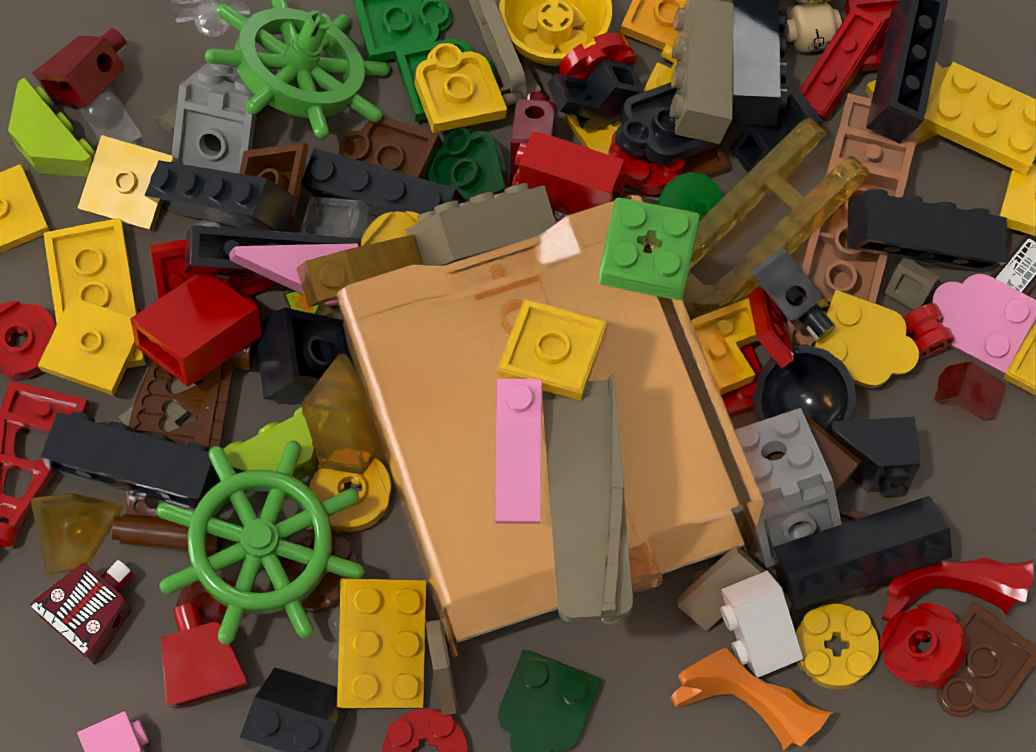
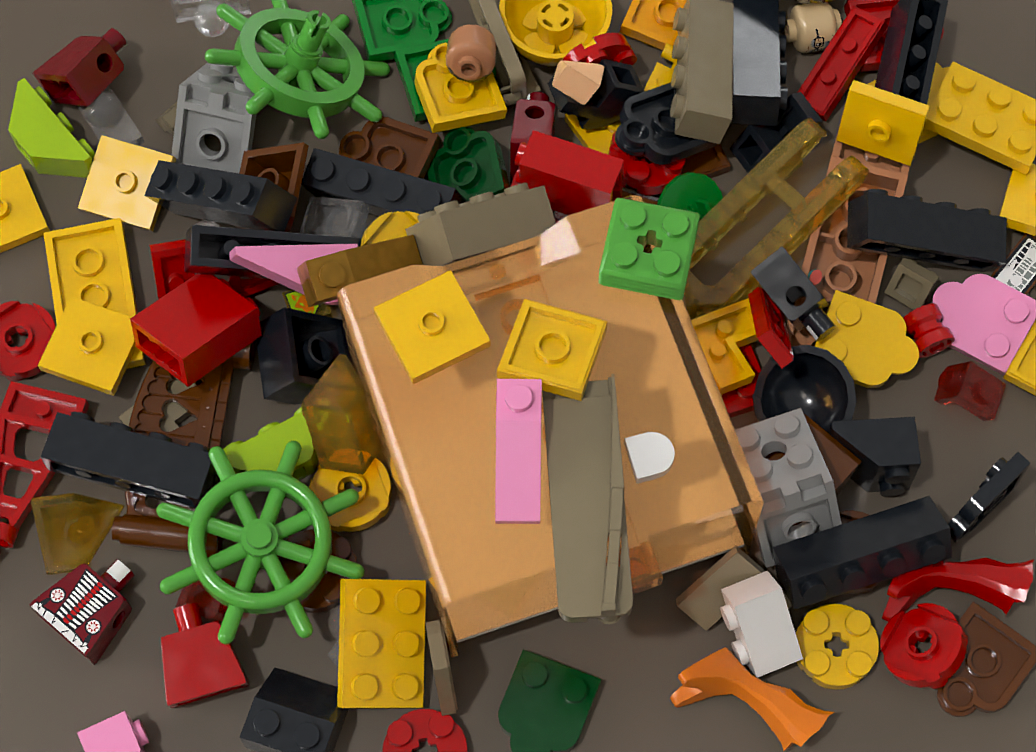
none -> yellow plate [373,270,491,384]
none -> nougat head [445,25,497,82]
none -> light nougat slope [552,60,605,105]
none -> white tile [624,432,675,484]
none -> coral piece [808,269,822,285]
none -> yellow plate [836,80,930,166]
none -> black plate [948,452,1030,543]

